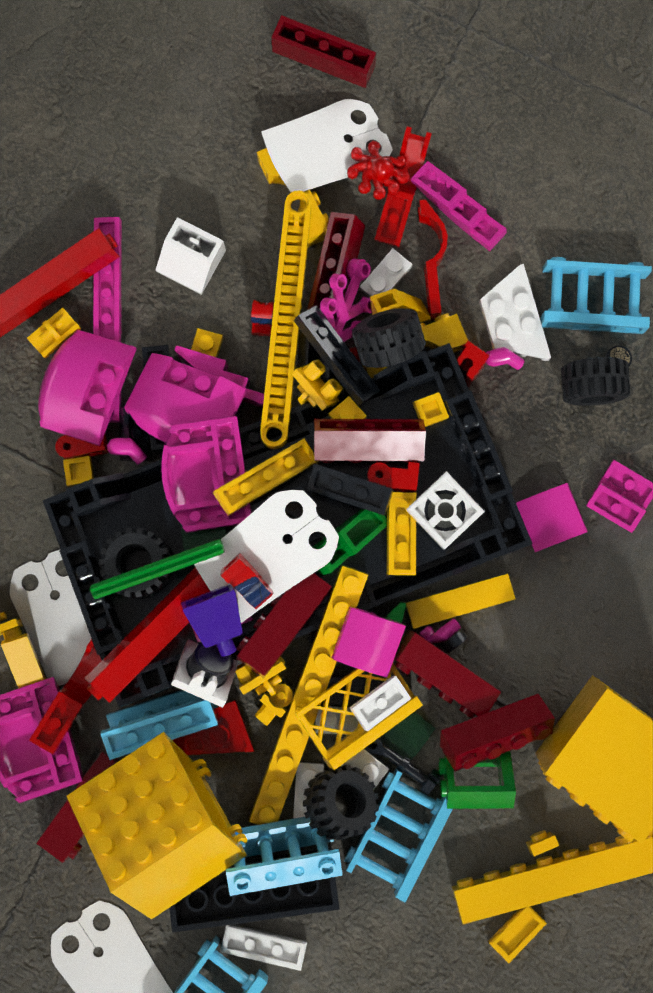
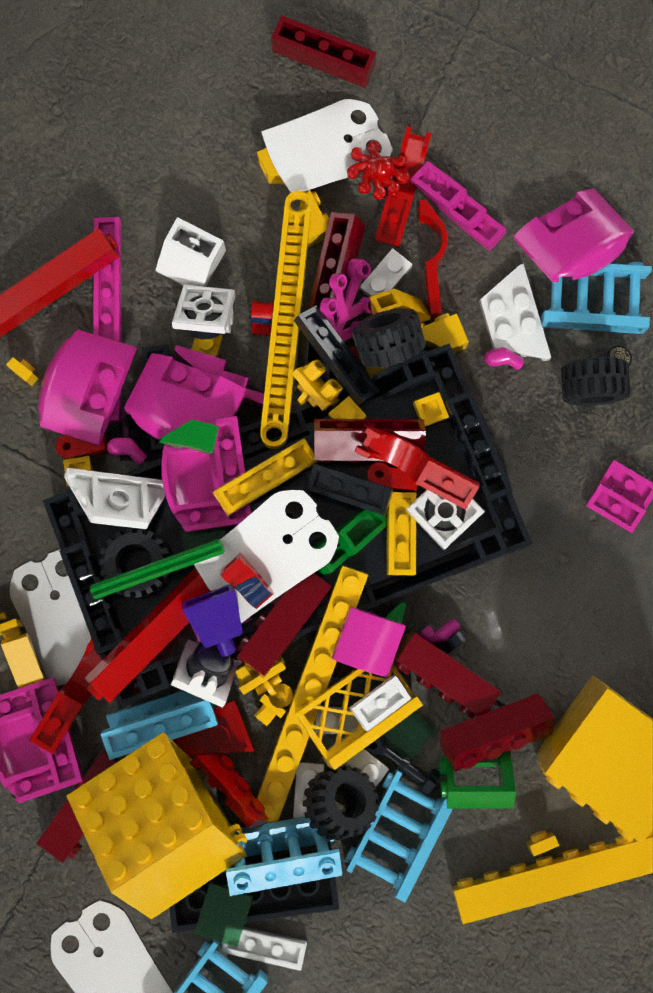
yellow hips [27,308,81,359] -> none
yellow tile [406,574,516,629] -> none
red hinge [457,341,489,388] -> none
yellow tile [488,906,547,963] -> none
dark pink slope [516,483,588,552] -> none
none -> yellow plate [6,357,38,386]
none -> white wing [64,468,166,529]
none -> green slope [159,420,219,454]
none -> white piece [172,285,235,340]
none -> red wing [189,753,269,828]
none -> clear green piece [194,883,253,947]
none -> piece [354,426,480,510]
none -> clear tile [485,612,502,640]
none -> dark pink slope [513,189,634,282]

